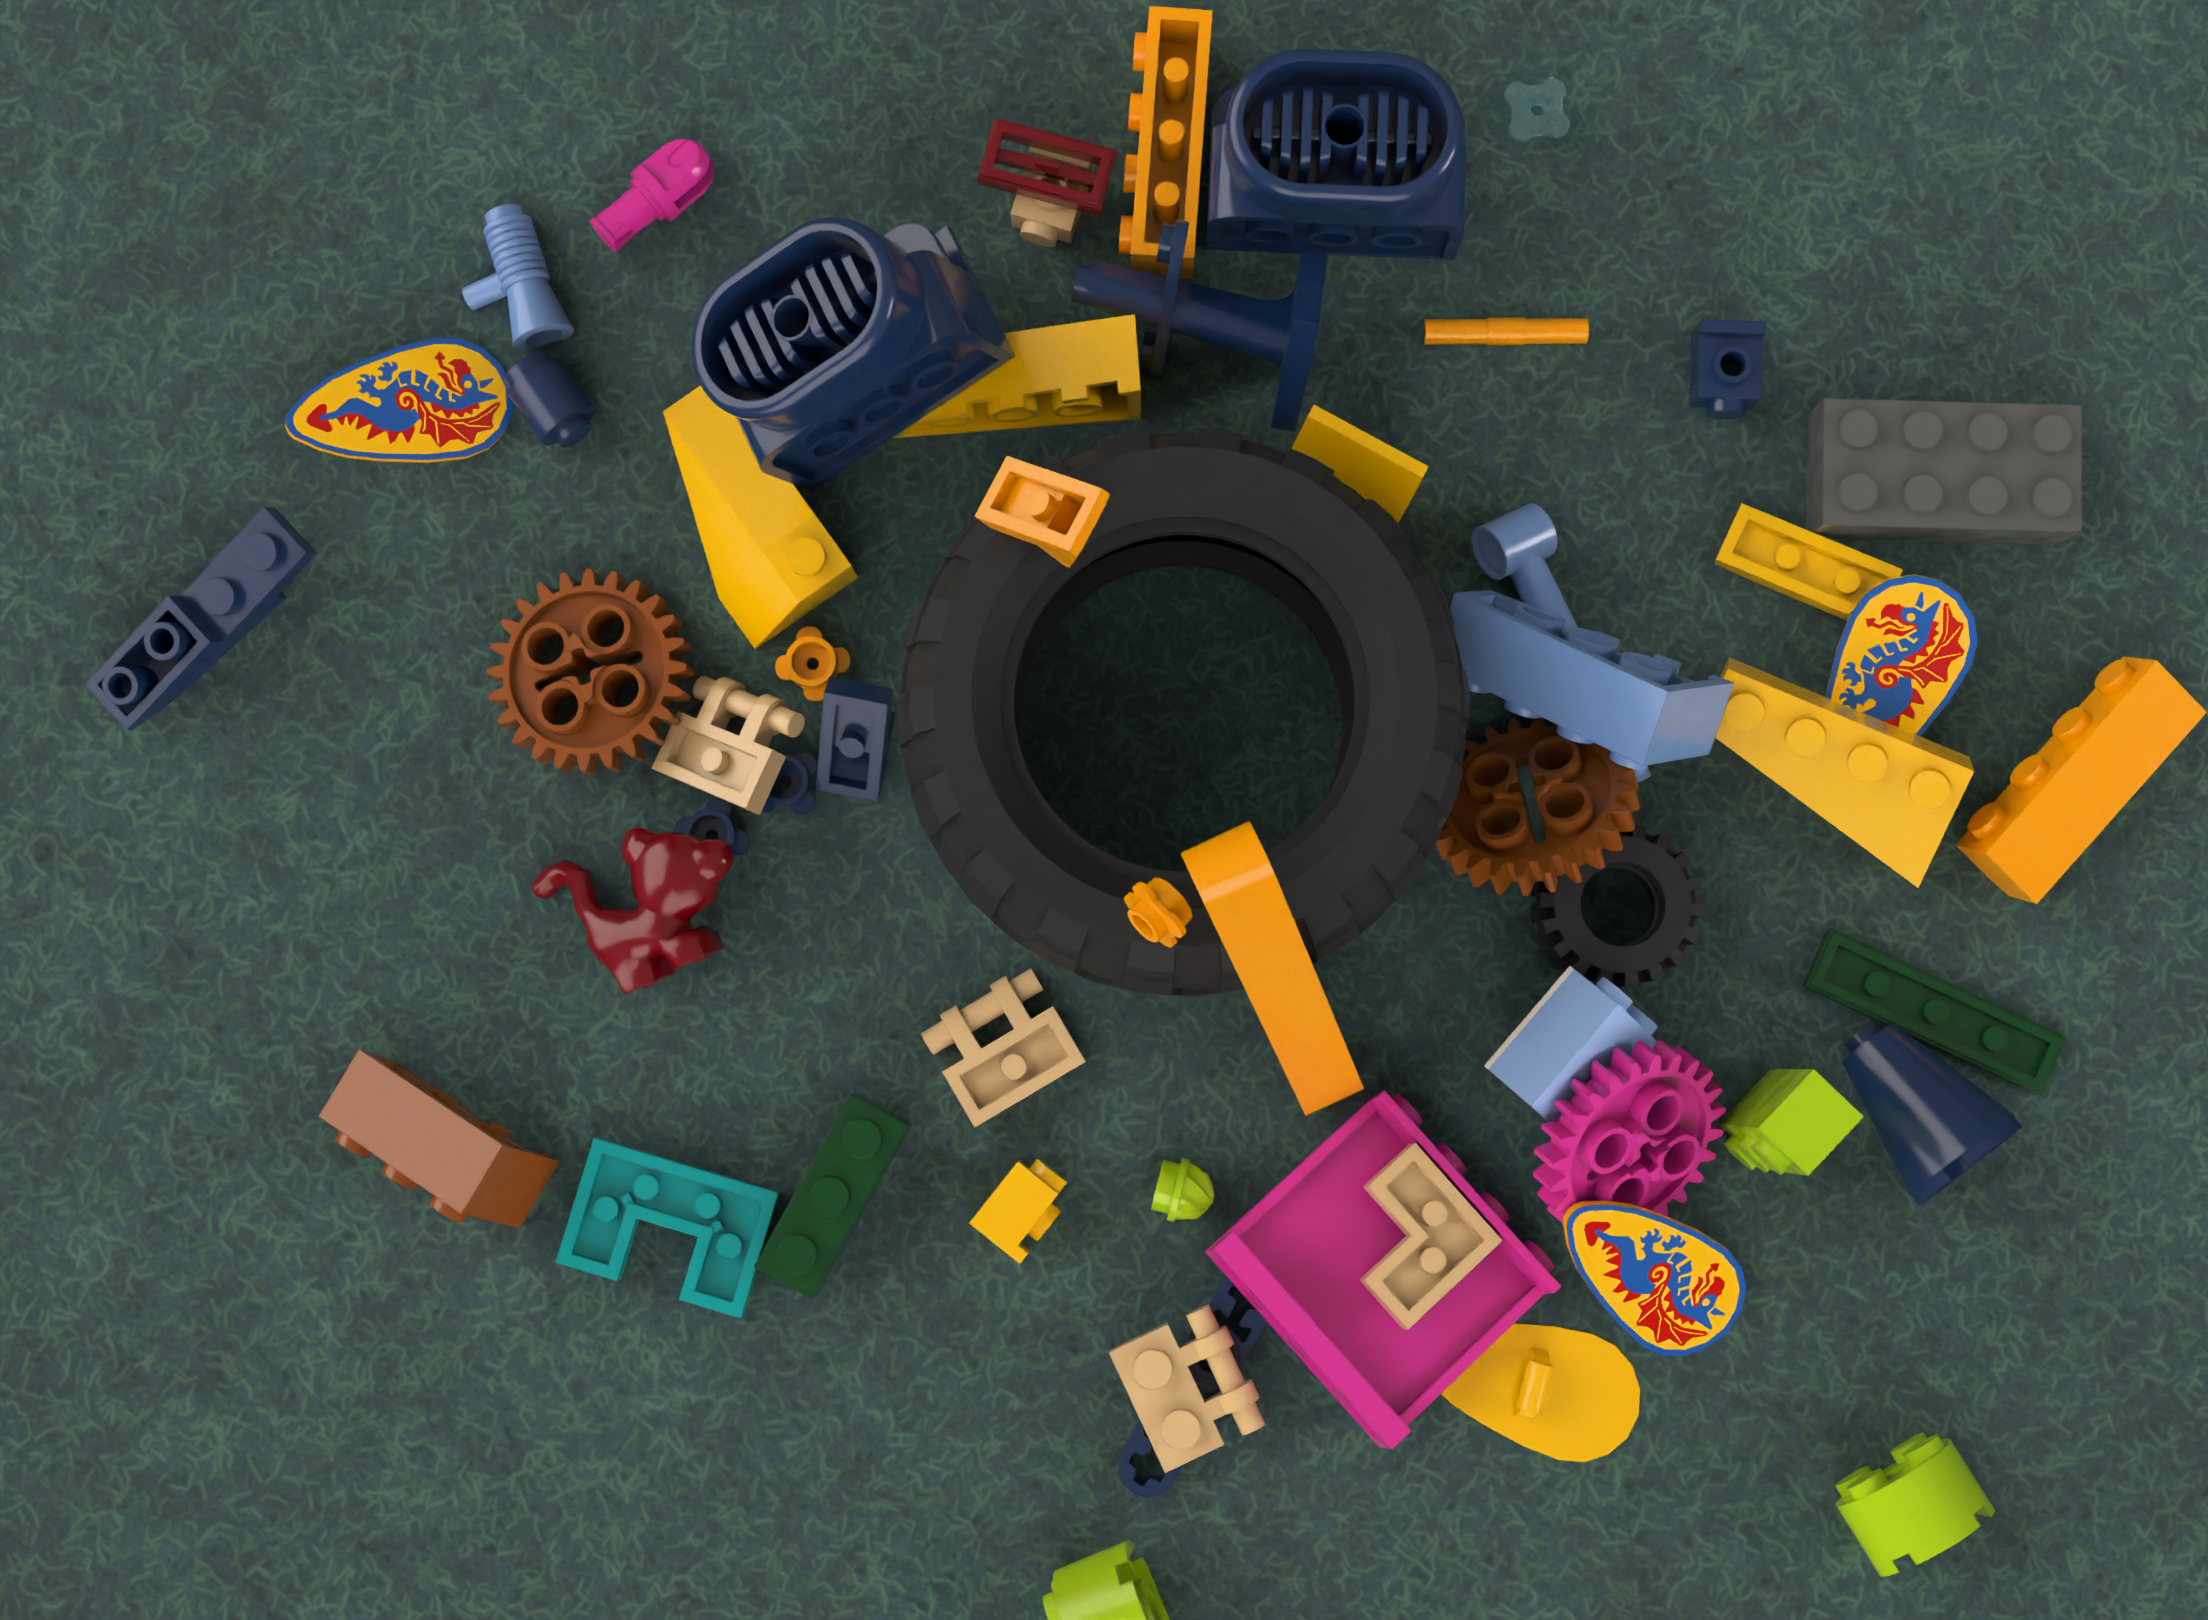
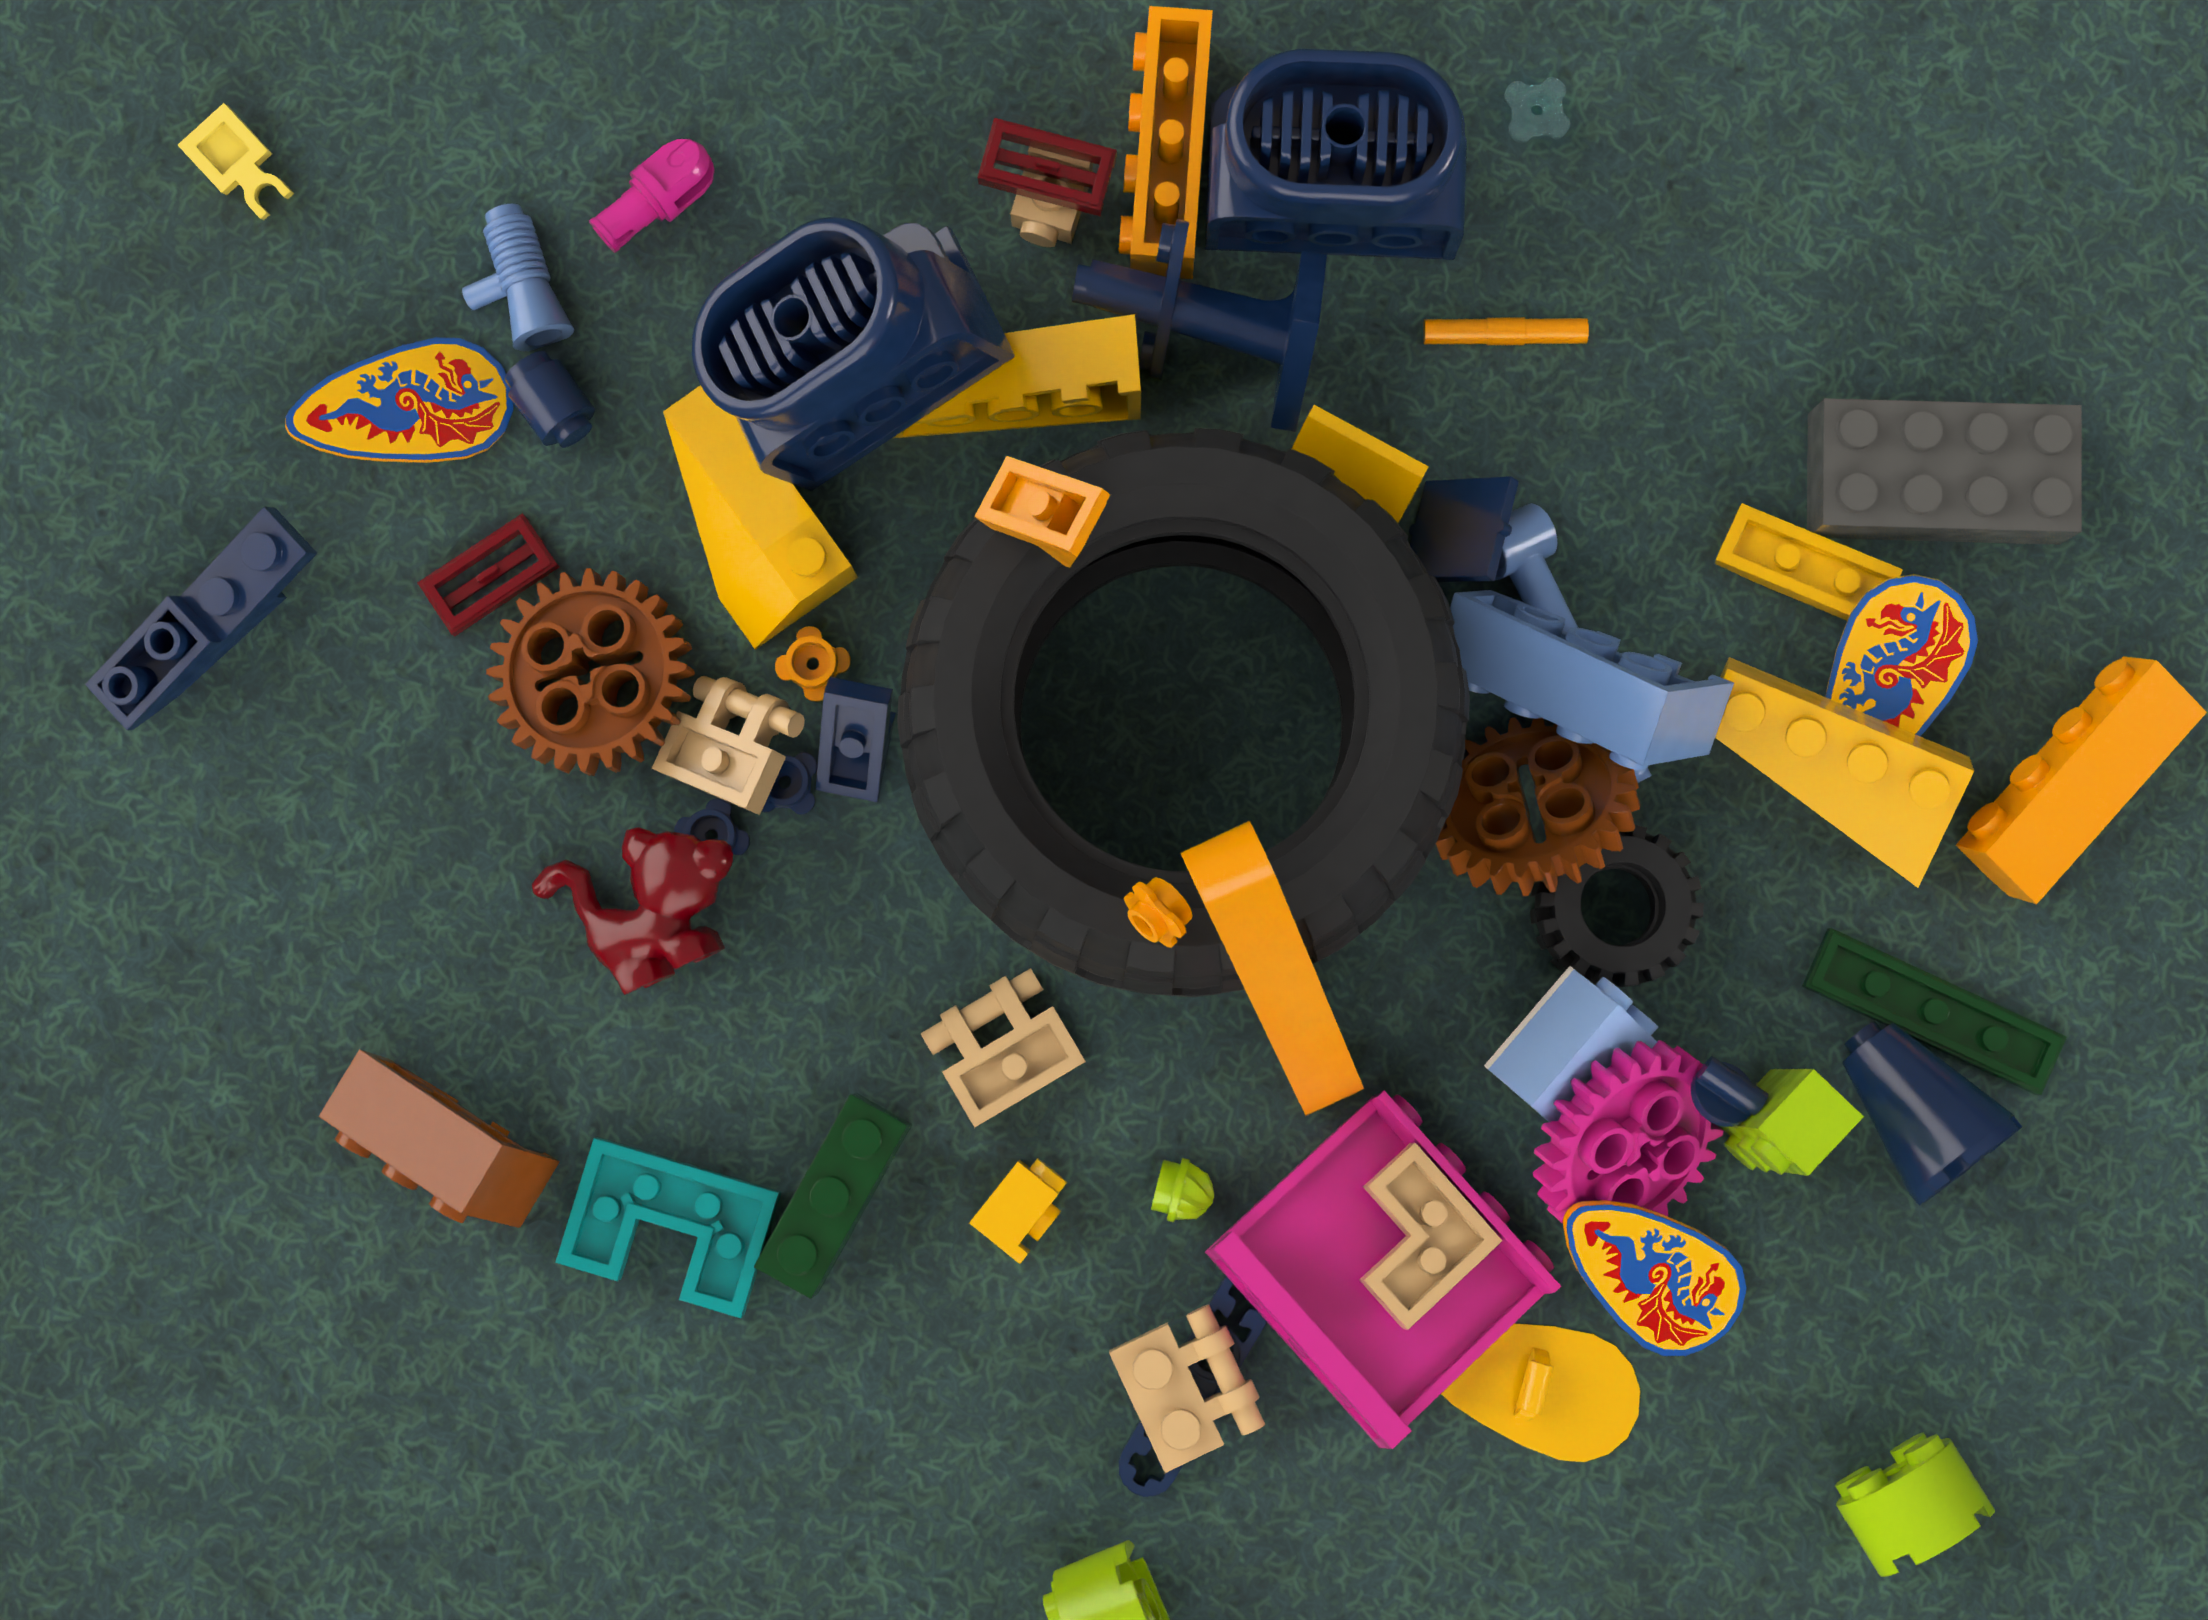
dark blue brick [1690,319,1766,419] -> none
none -> light yellow plate [178,103,294,221]
none -> dark red tile [417,513,560,637]
none -> dark blue piece [1409,476,1519,582]
none -> dark blue plate [1691,1056,1769,1127]

